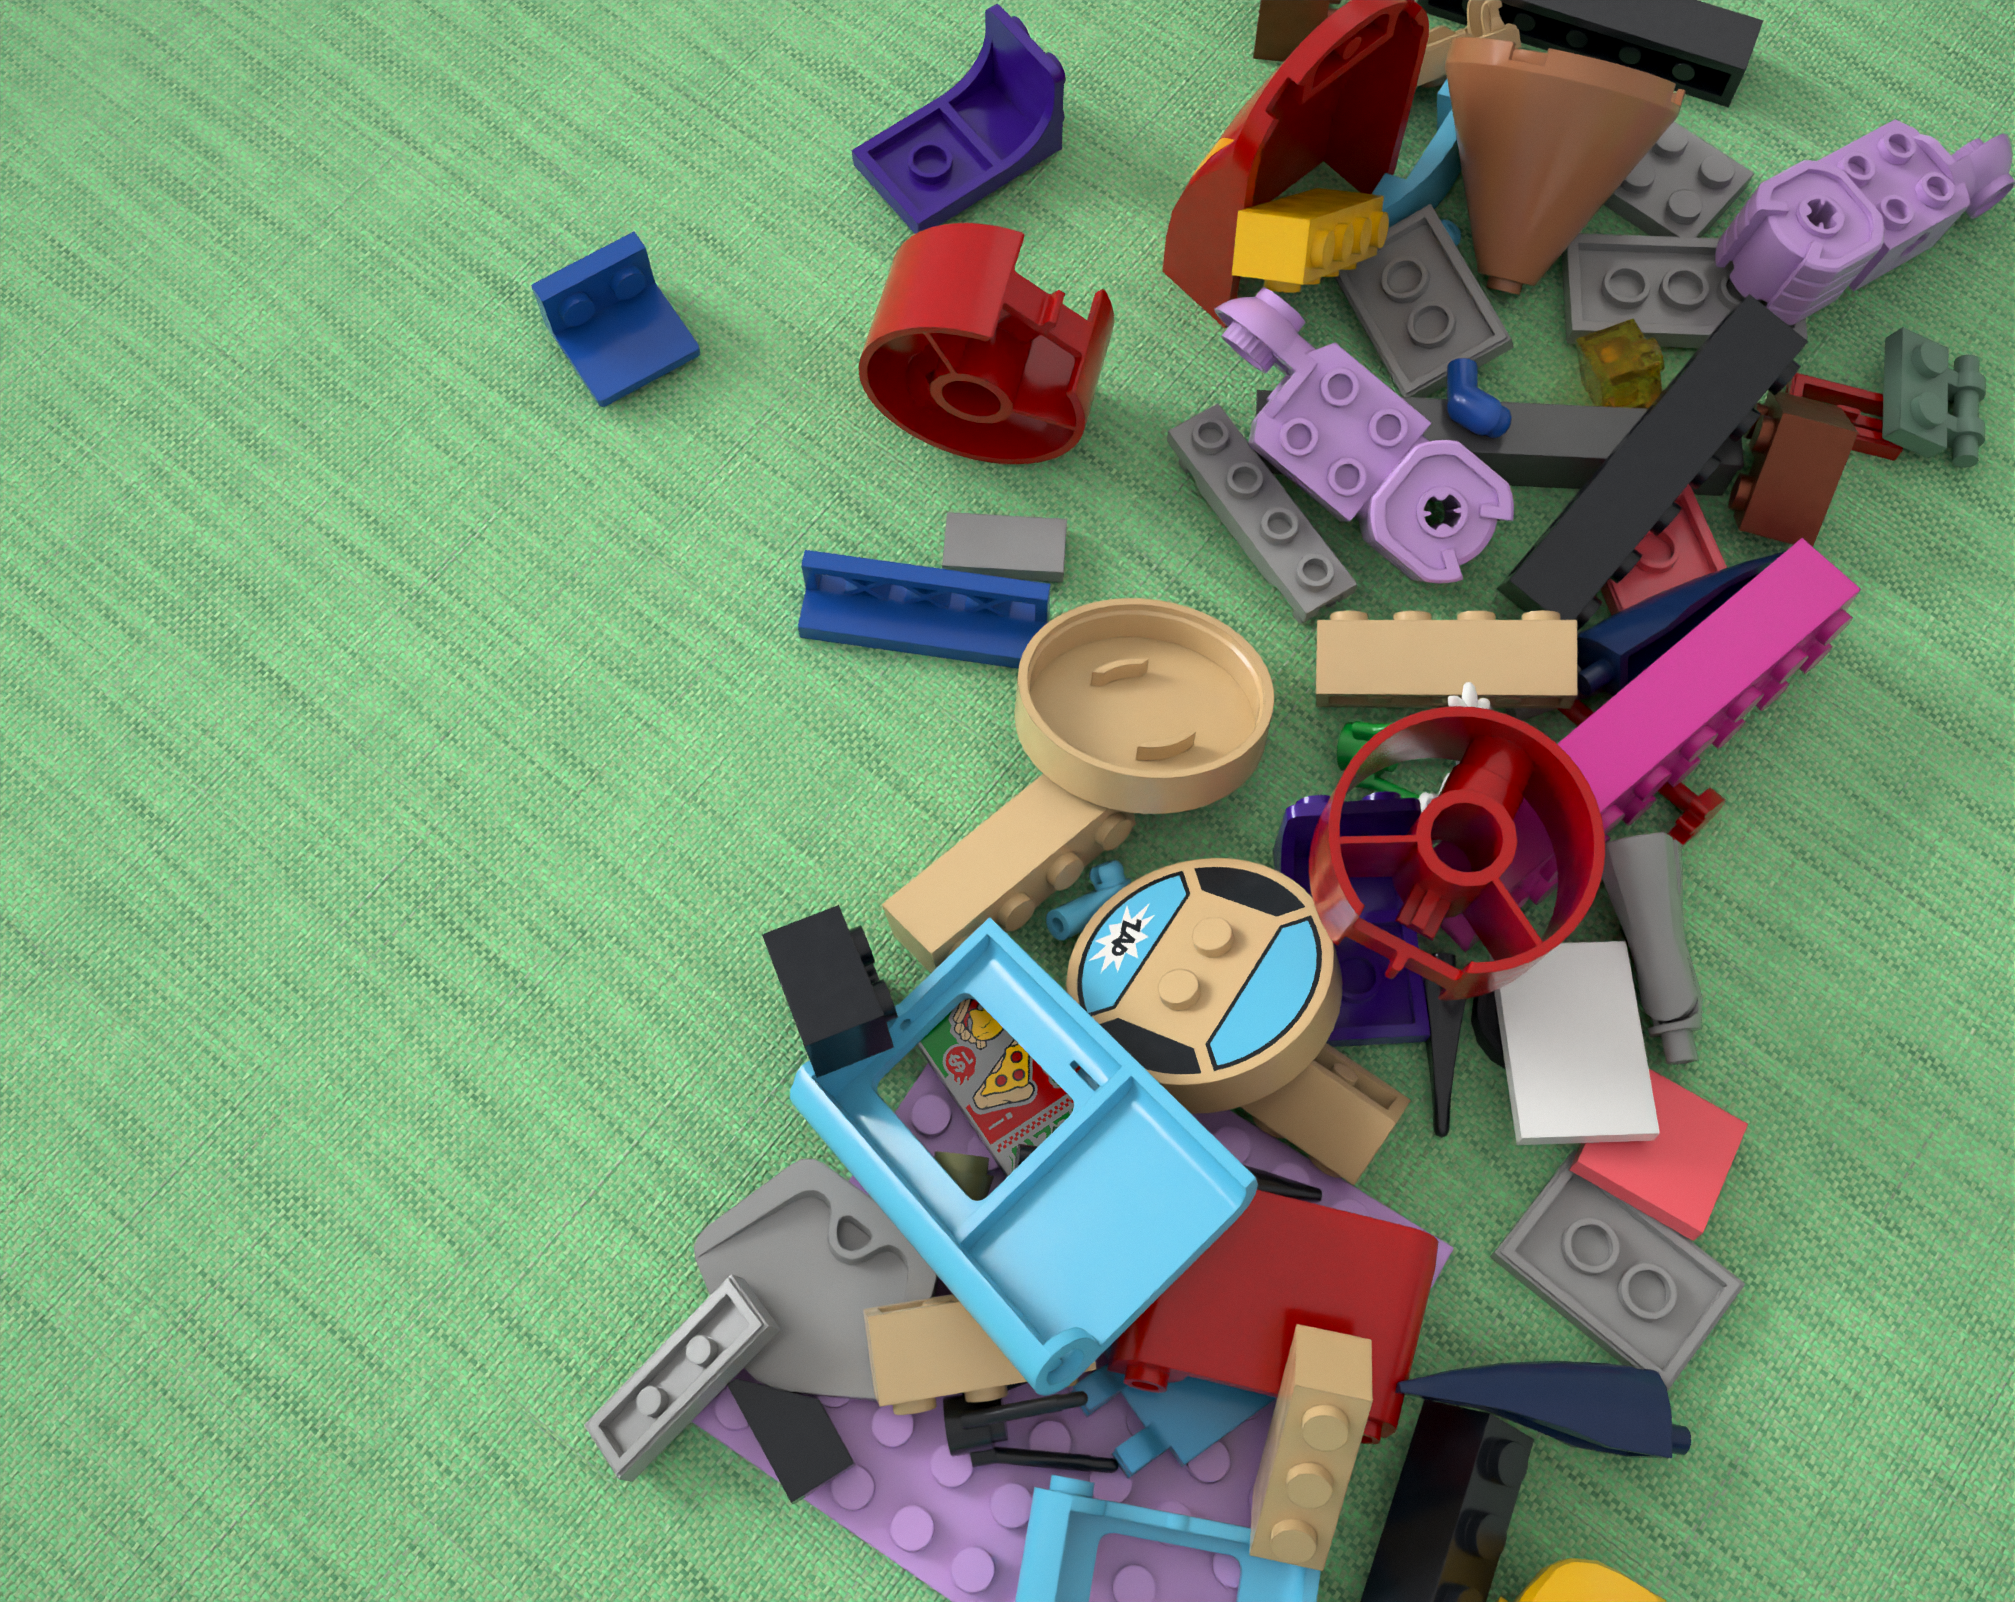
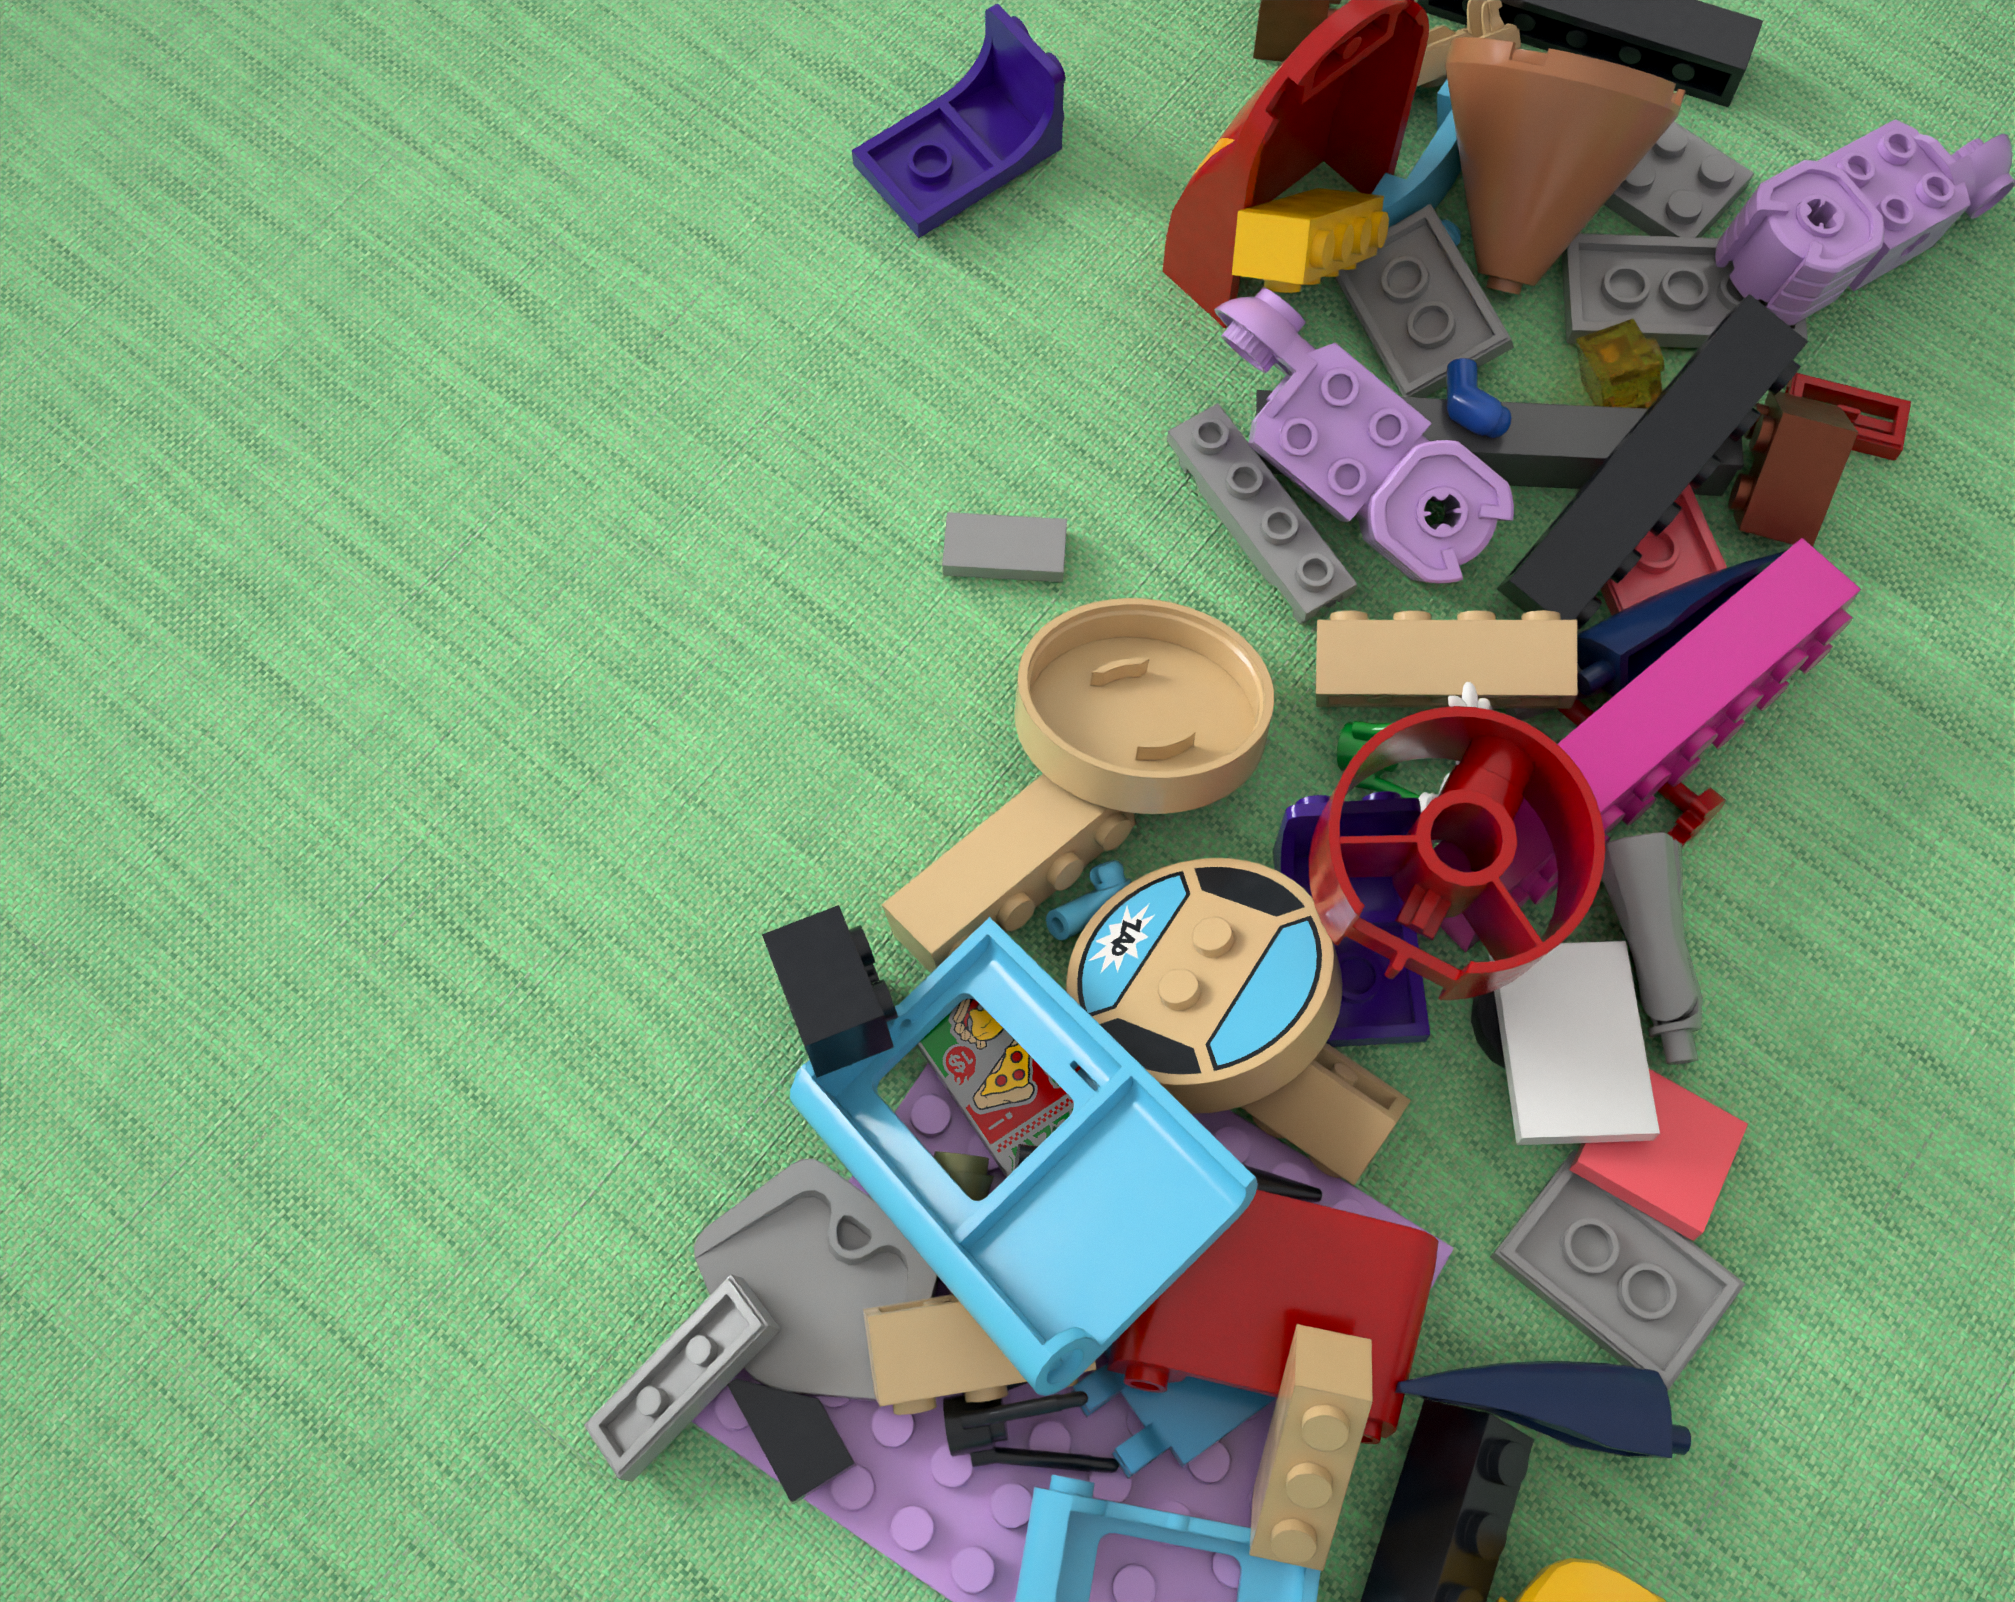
blue bracket [531,231,700,407] -> none
blue fence [798,550,1050,669] -> none
red animal [858,223,1114,465] -> none
black piece [1423,953,1466,1138] -> none
sand green plate [1882,327,1986,468] -> none

